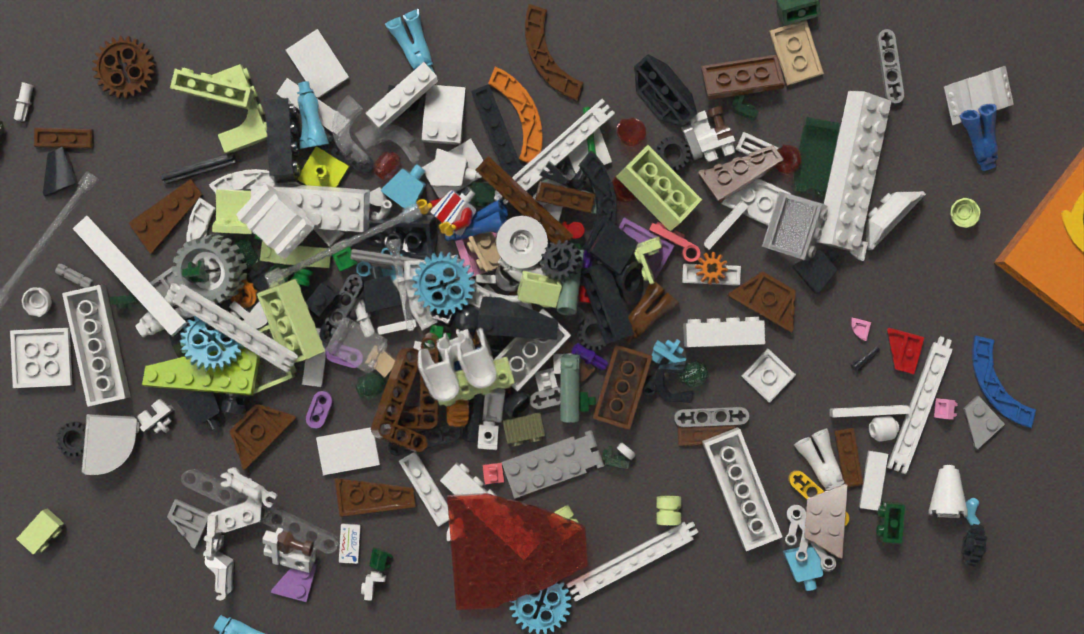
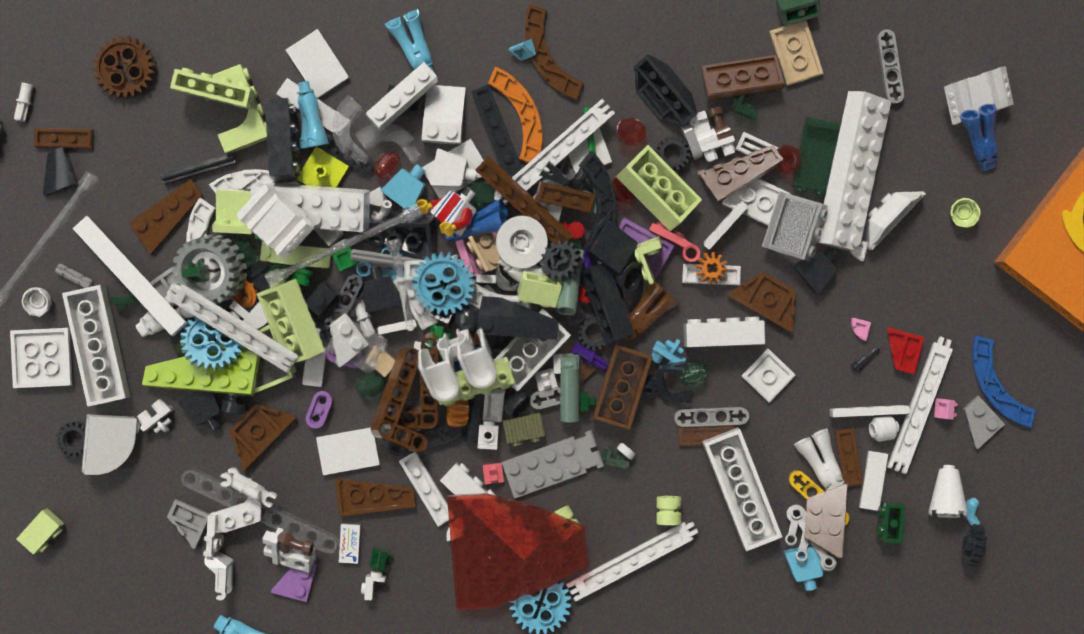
none -> white wing [330,313,369,367]
none -> medium azure slope [509,39,536,61]

